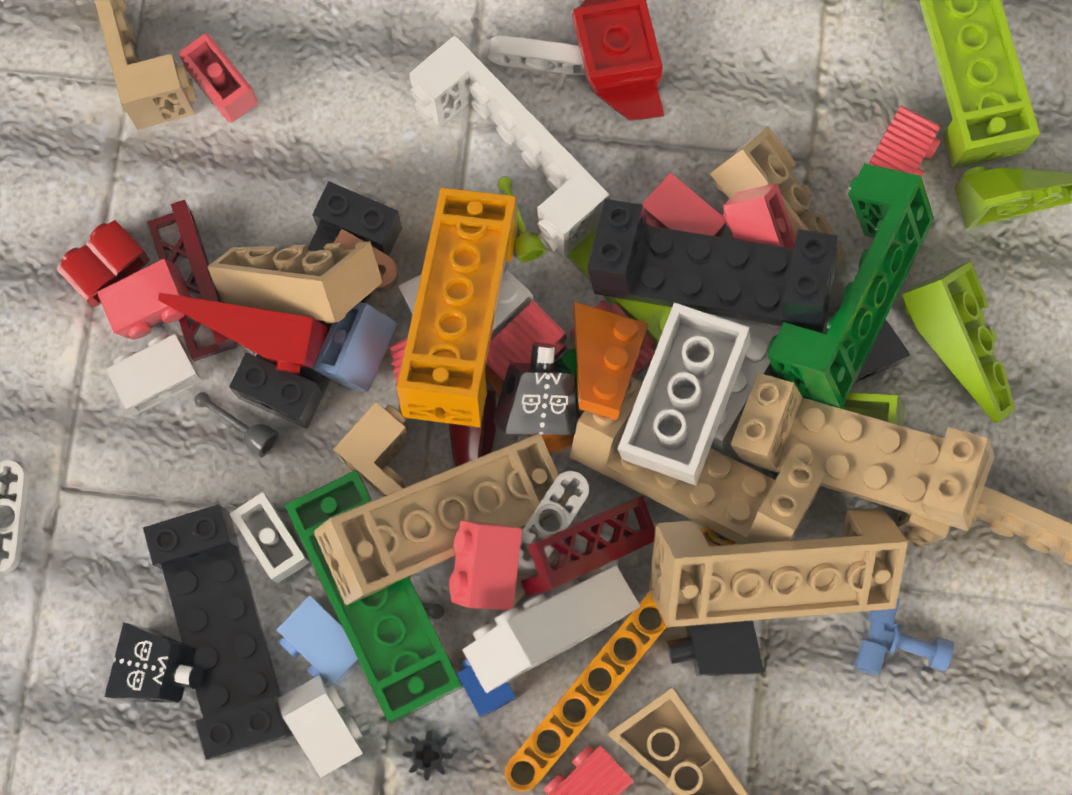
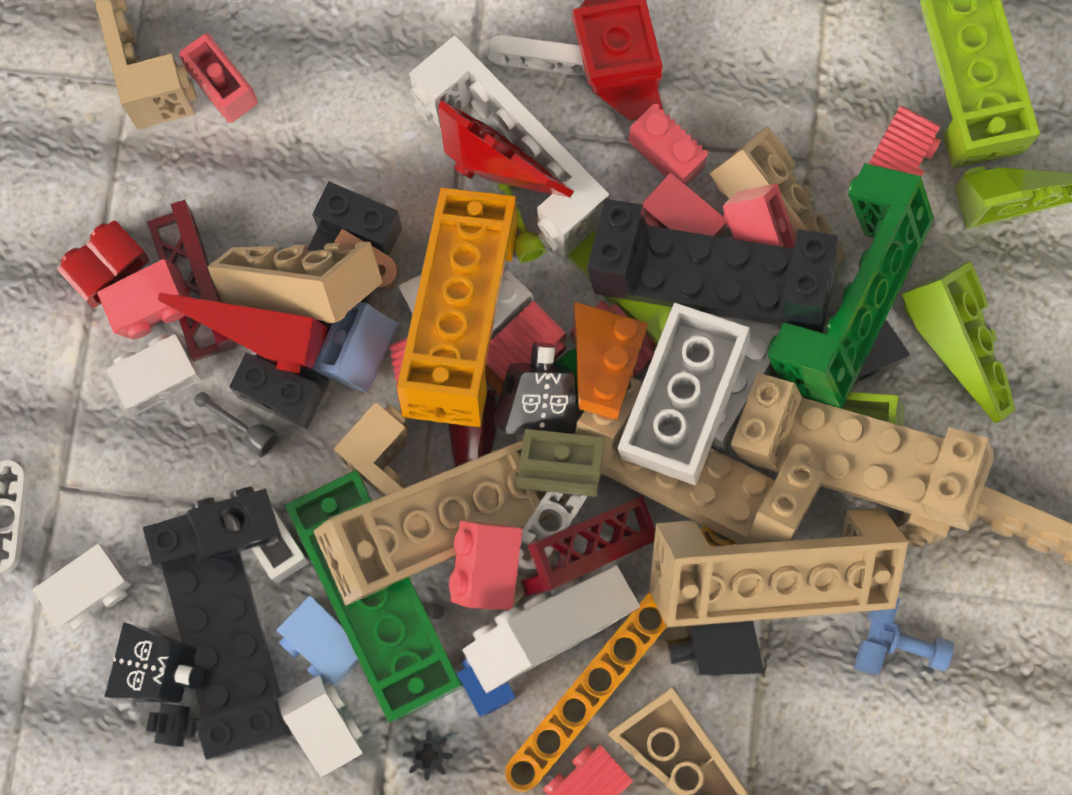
none -> white brick [32,543,133,631]
none -> black gear [146,703,198,747]
none -> black brick [183,486,281,565]
none -> red wedge [438,100,574,198]
none -> olive plate [516,429,605,497]
none -> coral brick [628,104,708,186]

